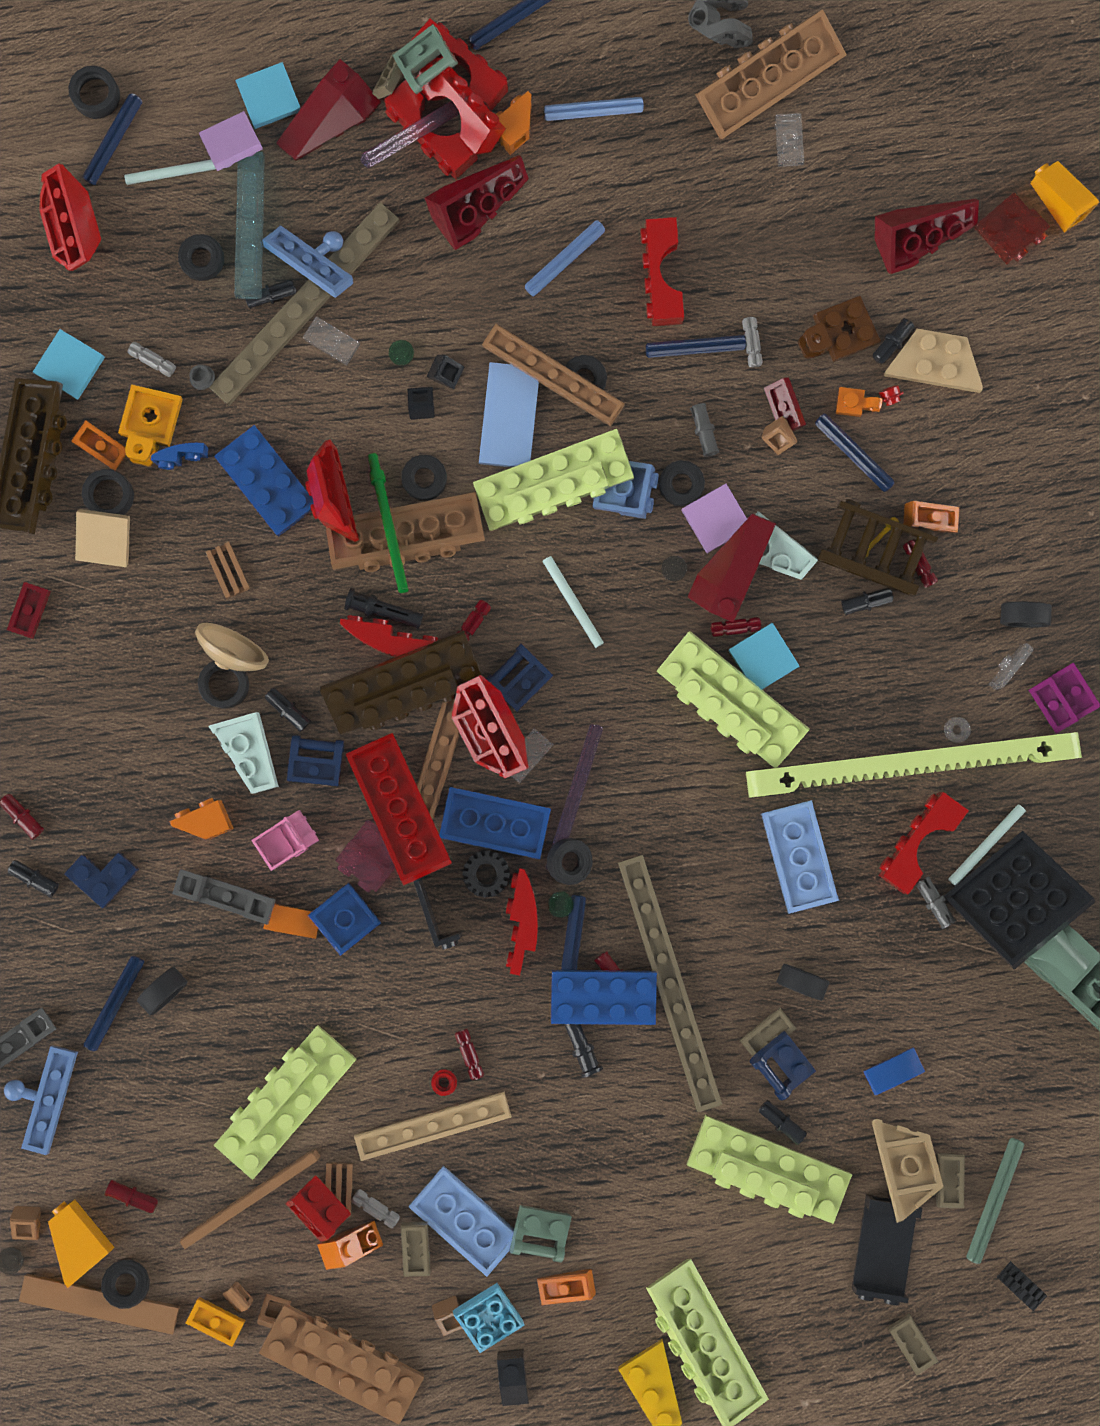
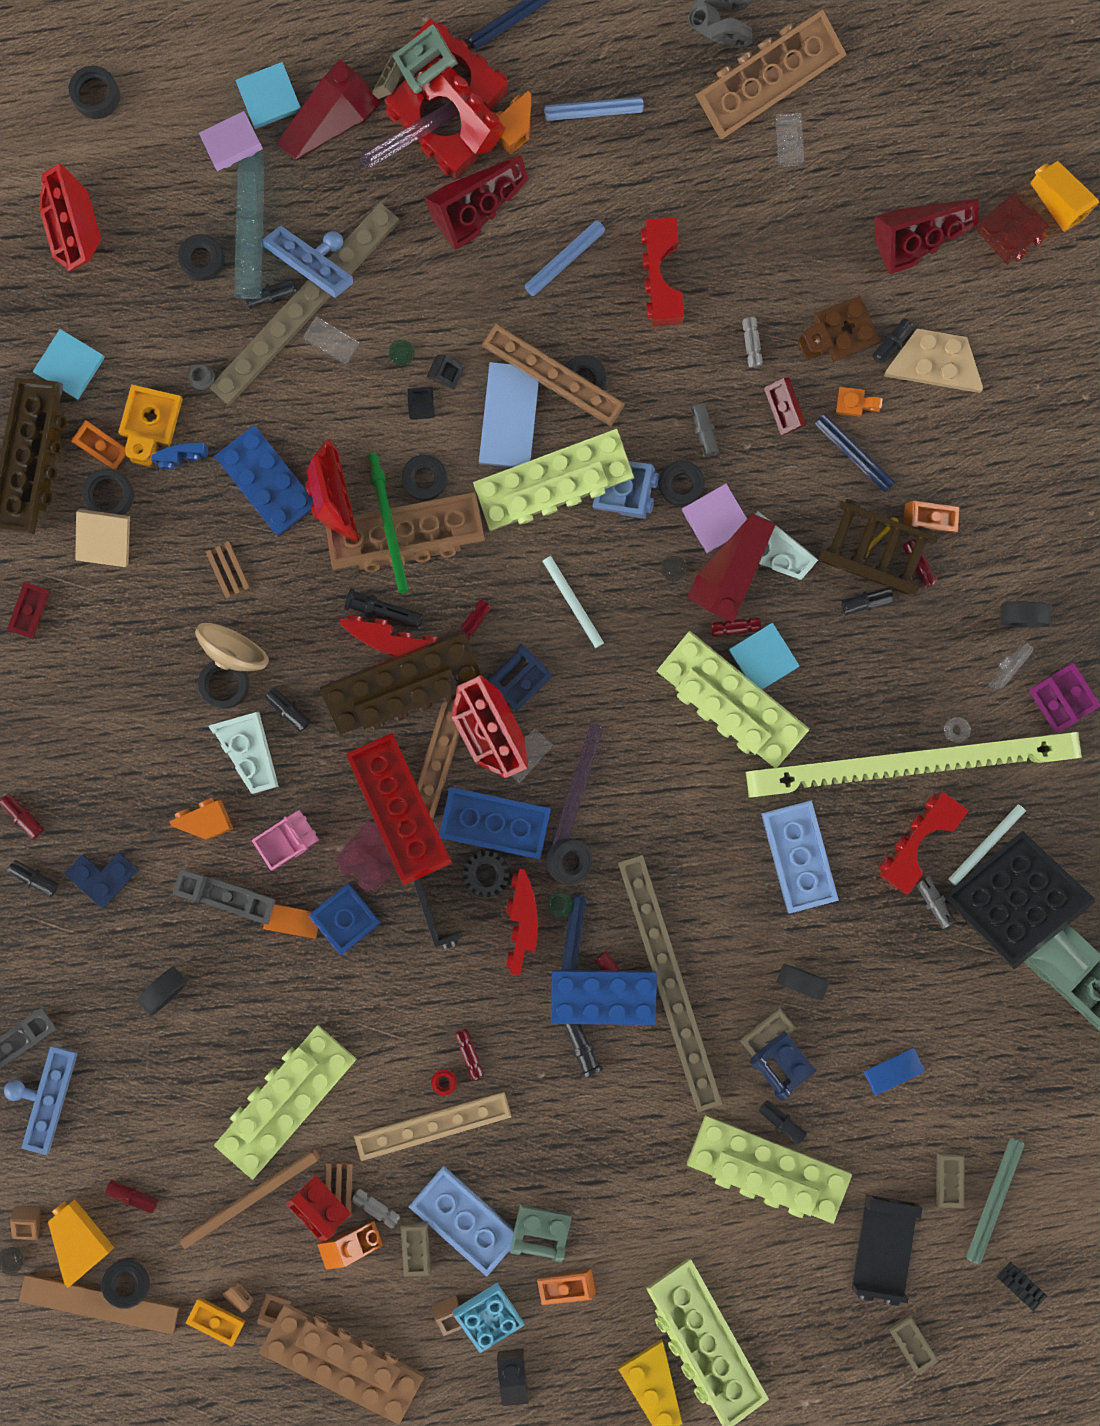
dark blue axle [82,93,142,185] -> none
dark blue axle [84,955,144,1051] -> none
light aqua bar [124,160,216,185] -> none
light grey axle [127,342,176,377] -> none
dark blue plate [287,735,344,786] -> none
dark blue axle [646,335,746,358] -> none
medium nougat slope [761,416,797,455] -> none
tan wing [872,1119,943,1223] -> none
red plate [879,385,904,406] -> none

